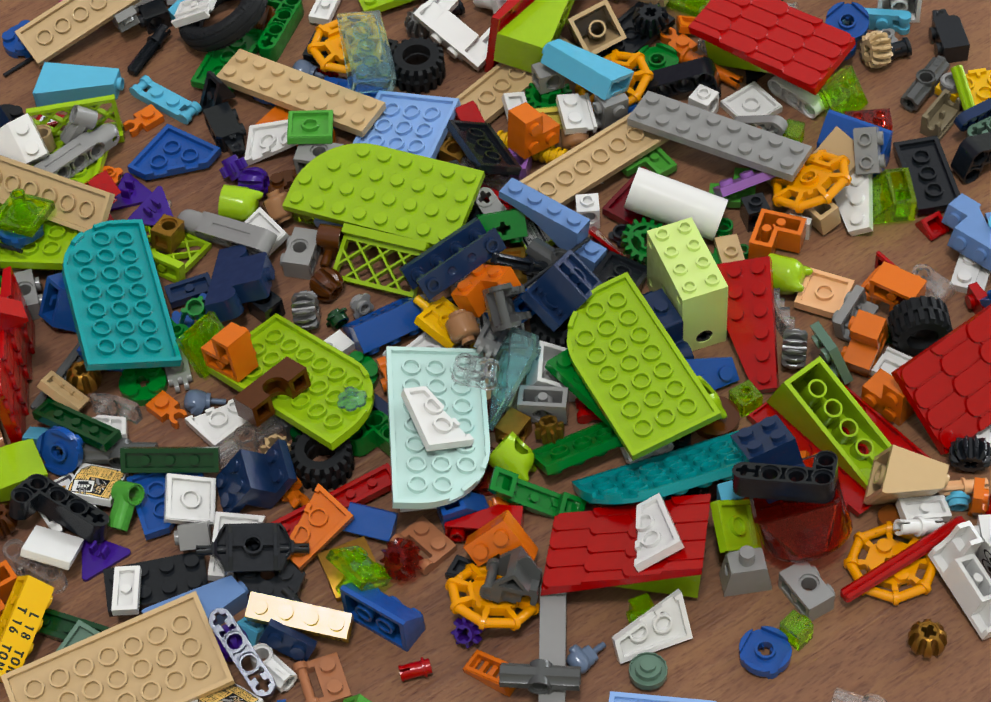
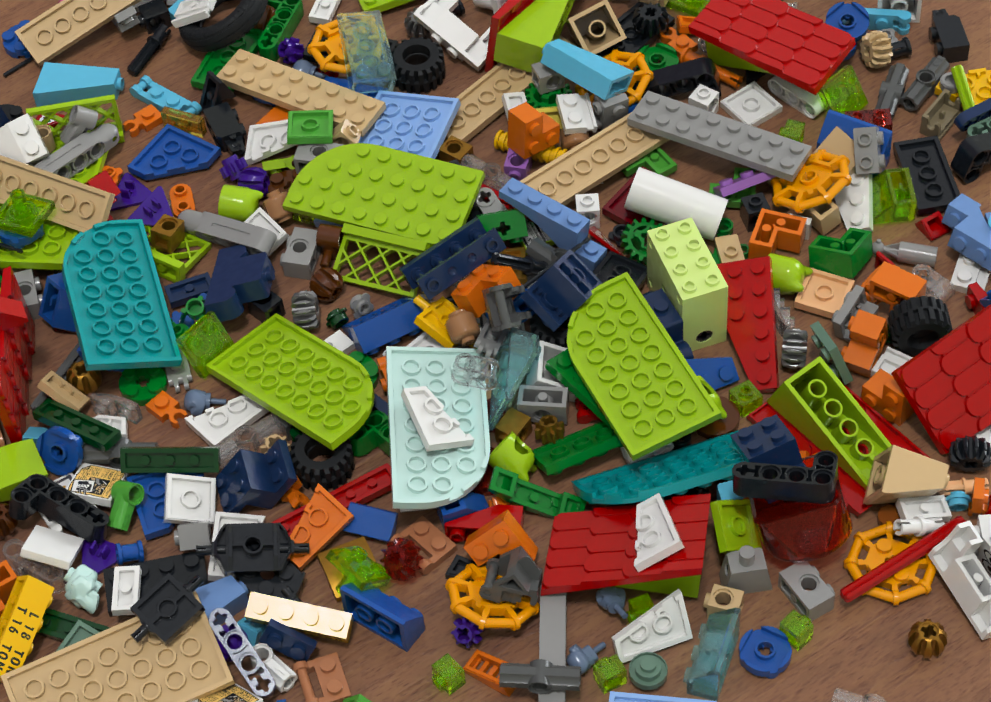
orange brick [201,322,259,383] -> none
reddish brown arch [233,356,311,427] -> none
clear light blue plant [337,386,367,411] -> none
red pin [398,657,433,682] -> none
black plate [446,120,522,177] -> none
red slope [455,101,485,123] -> none
light grey beam [733,115,788,136] -> none
none -> light aqua head [63,564,103,614]
none -> blue bush [115,540,144,566]
none -> black plate [130,573,205,646]
none -> clear yellow plate [161,106,207,138]
none -> orange plate [169,184,196,218]
none -> lime plate [262,155,295,174]
none -> dark purple gear [278,37,305,65]
none -> tan brick [333,119,361,145]
none -> clear neon green plate [431,653,466,696]
none -> clear neon green plate [593,654,627,694]
none -> sand blue piece [596,586,628,619]
none -> clear light blue slope [683,607,741,702]
none -> tan brick [703,584,744,626]
none -> green brick [808,227,873,279]
none -> light grey wheel [872,239,938,268]
none -> dark grey piece [874,63,909,123]

